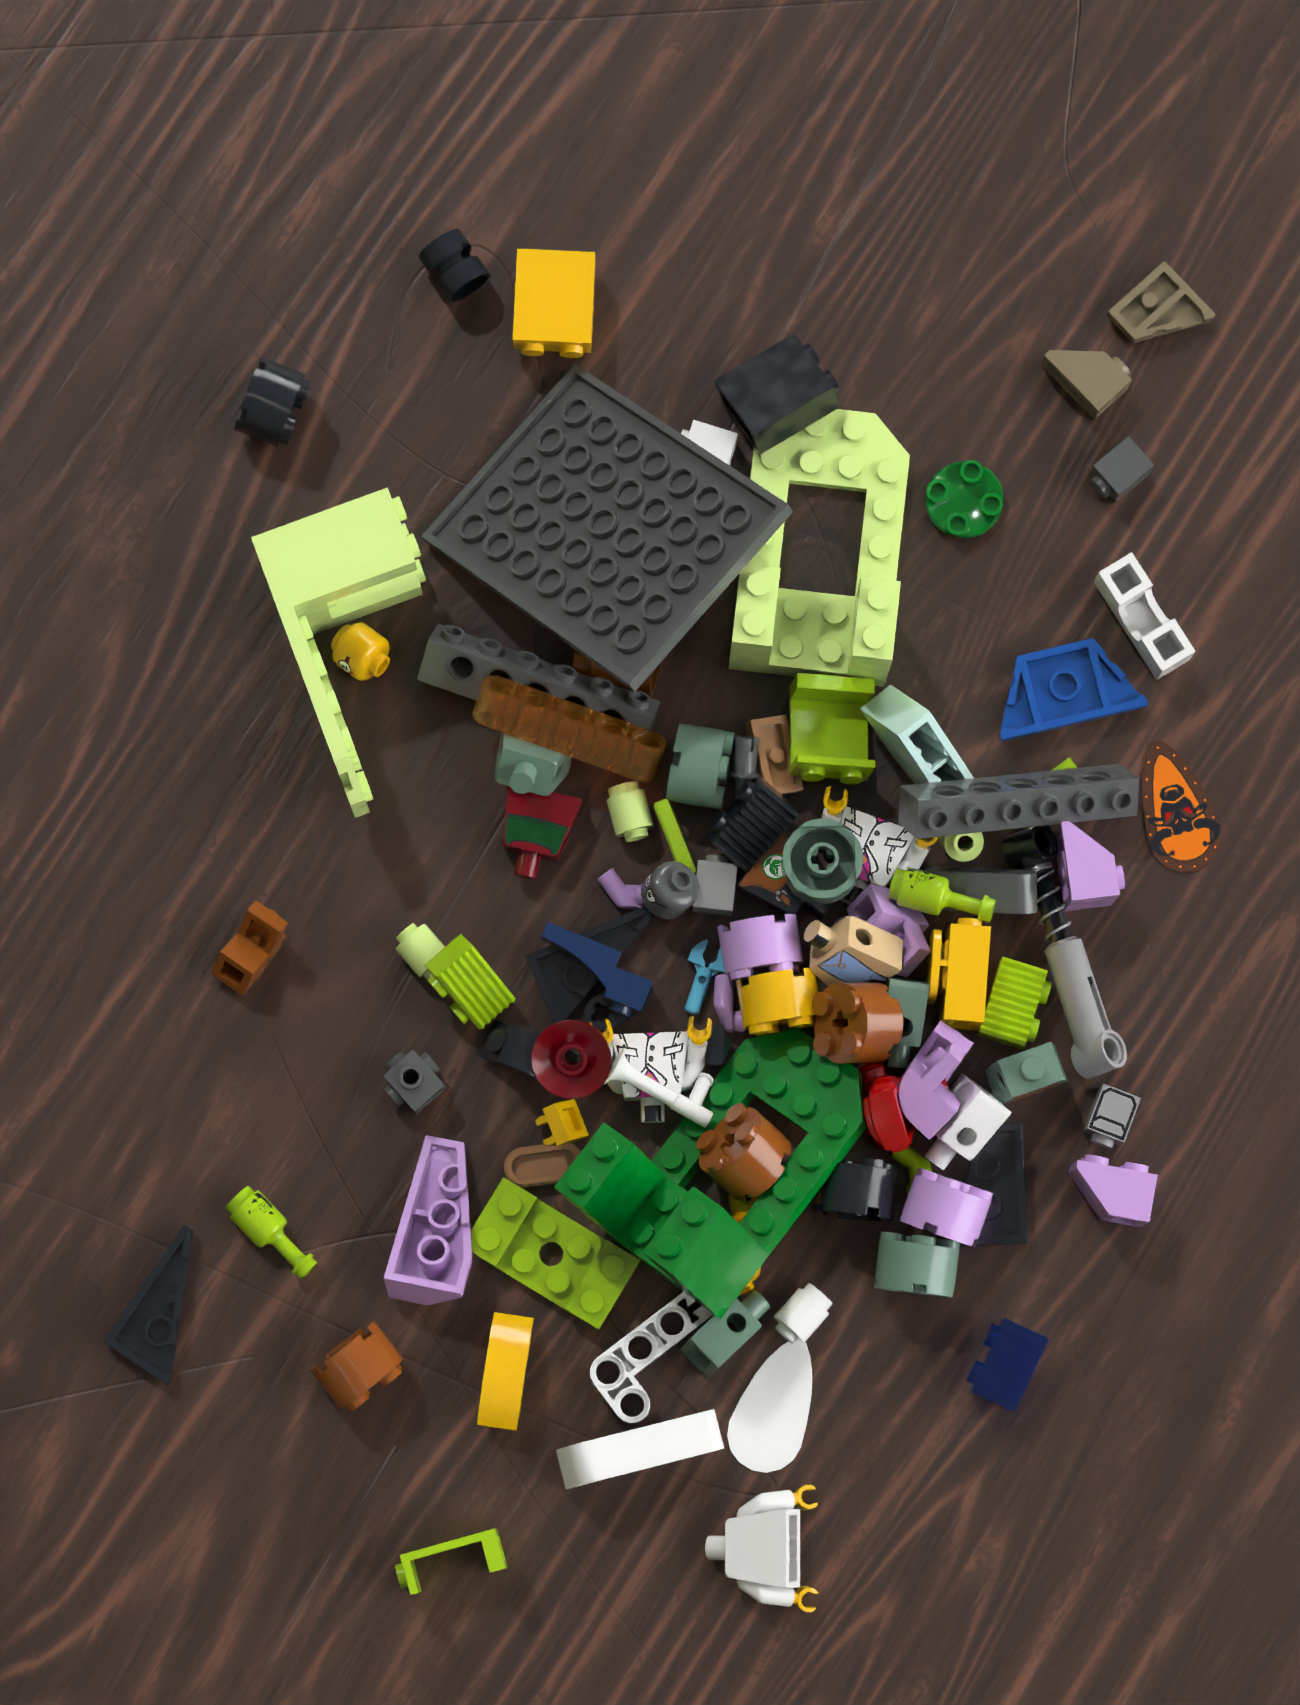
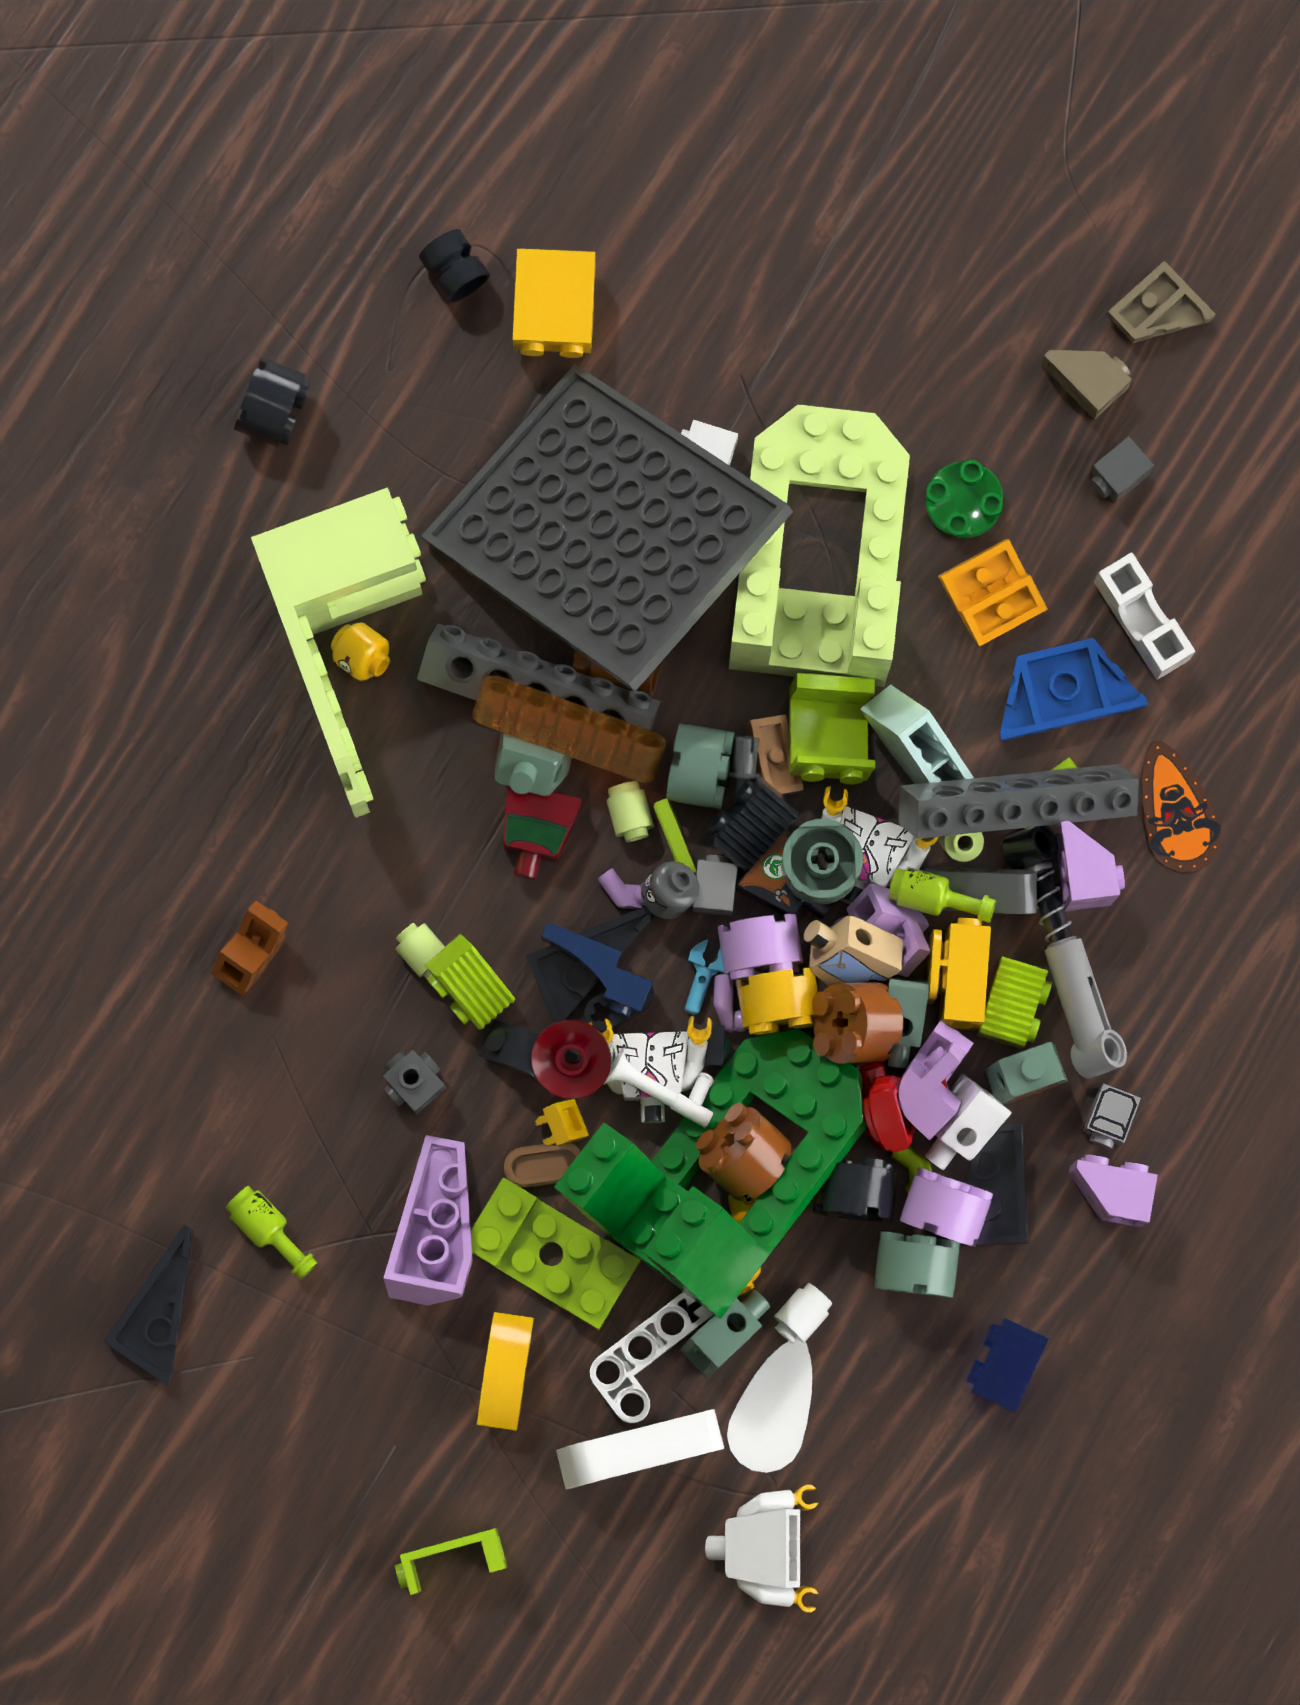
dark orange brick [310,1320,404,1412] -> none
black brick [714,333,840,455] -> none
none -> light orange slope [938,539,1048,646]

